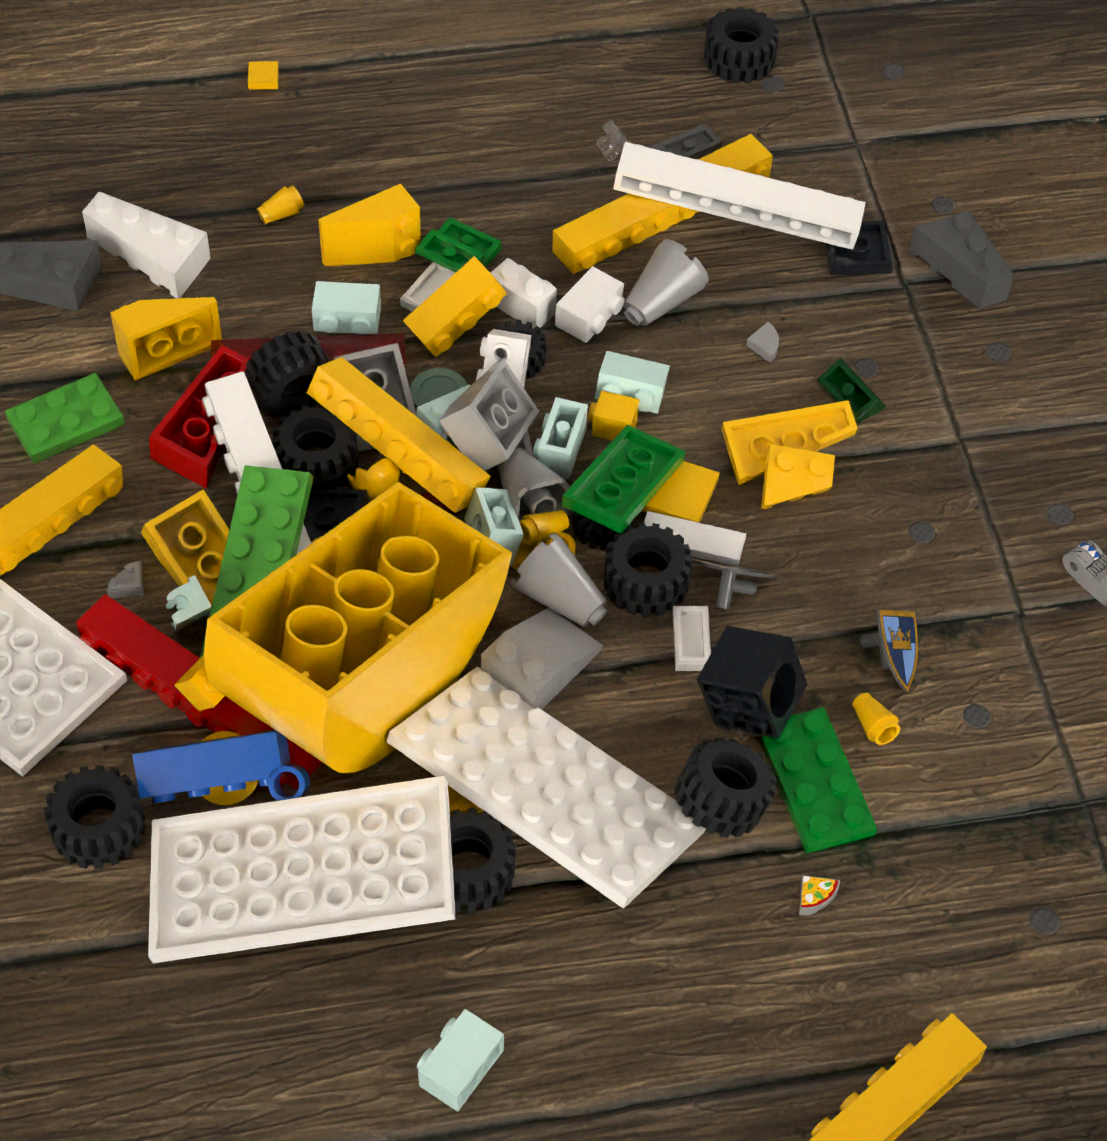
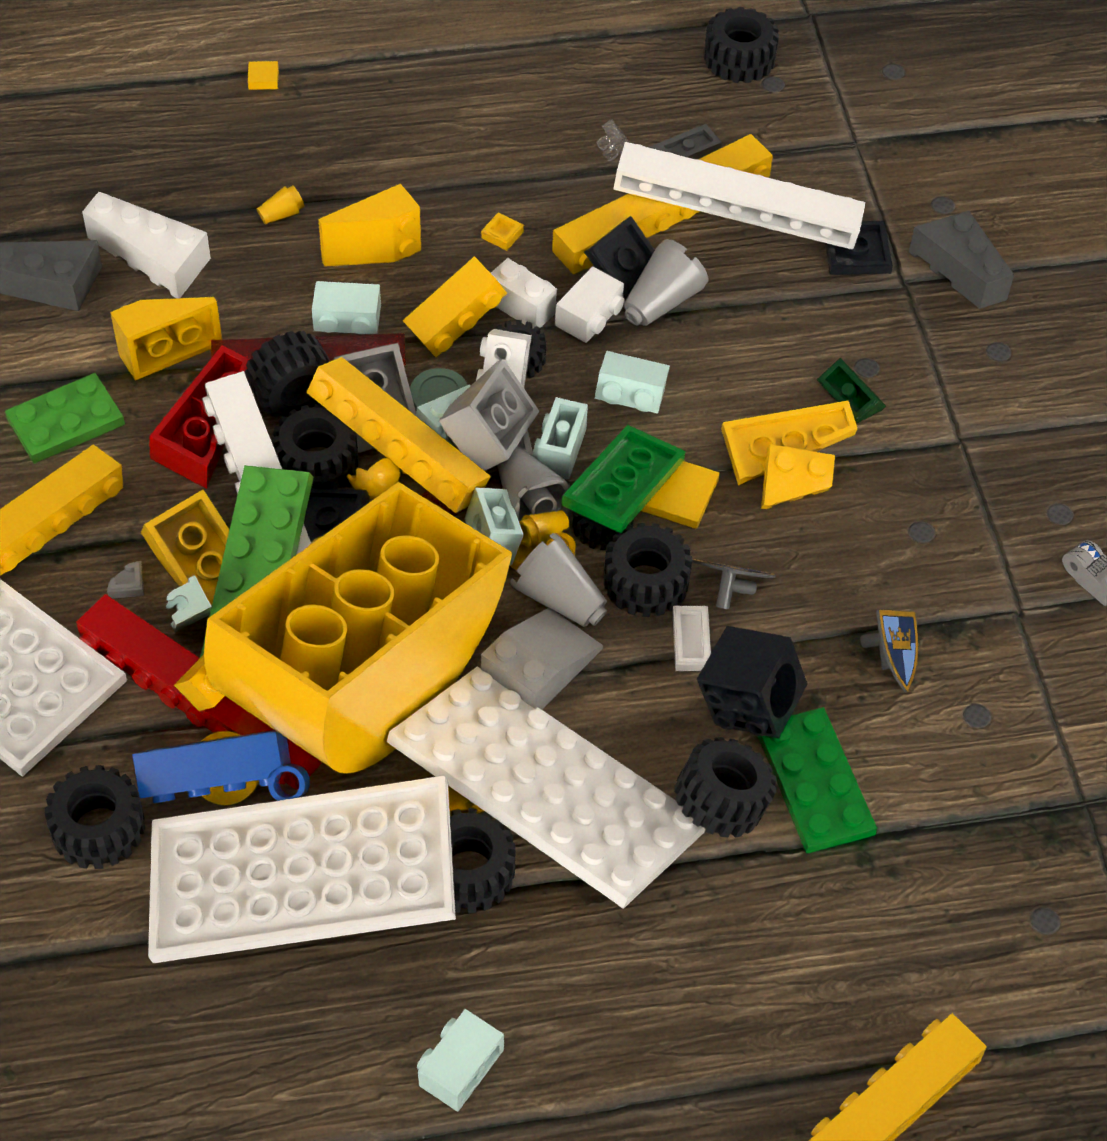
white tile [400,262,455,312] -> none
green slope [415,217,502,273] -> none
yellow brick [588,390,640,440] -> none
white tile [644,511,746,567] -> none
light grey tile [746,322,779,363] -> none
tile [799,875,840,915] -> none
yellow cone [852,693,900,745] -> none
none -> yellow tile [481,212,524,251]
none -> black tile [584,216,655,300]

